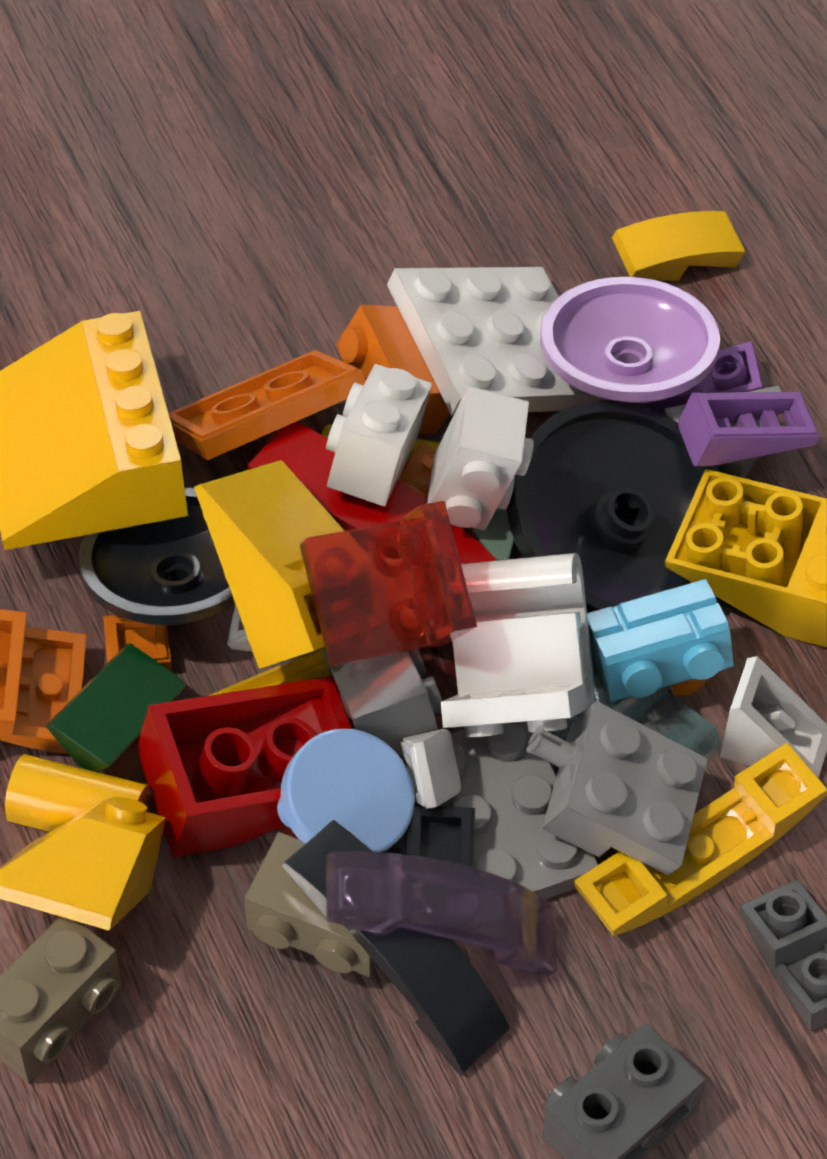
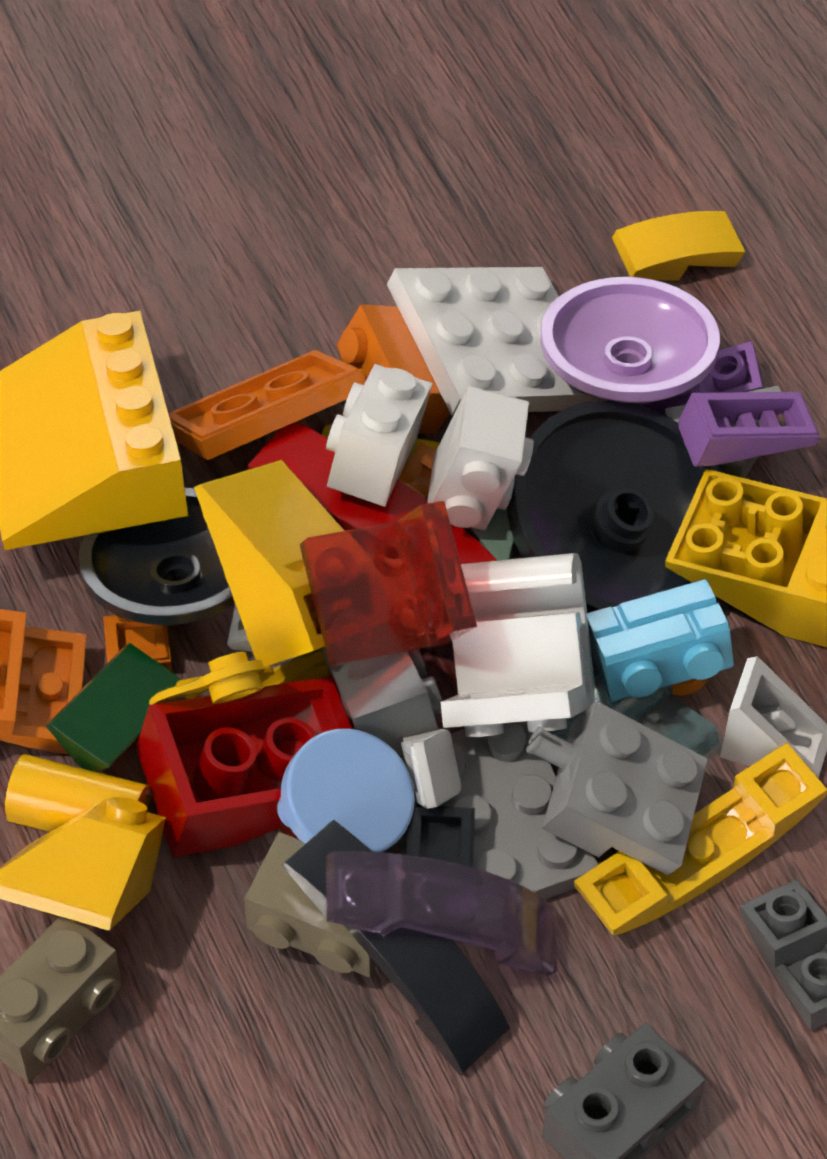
none -> yellow plate [149,652,274,705]

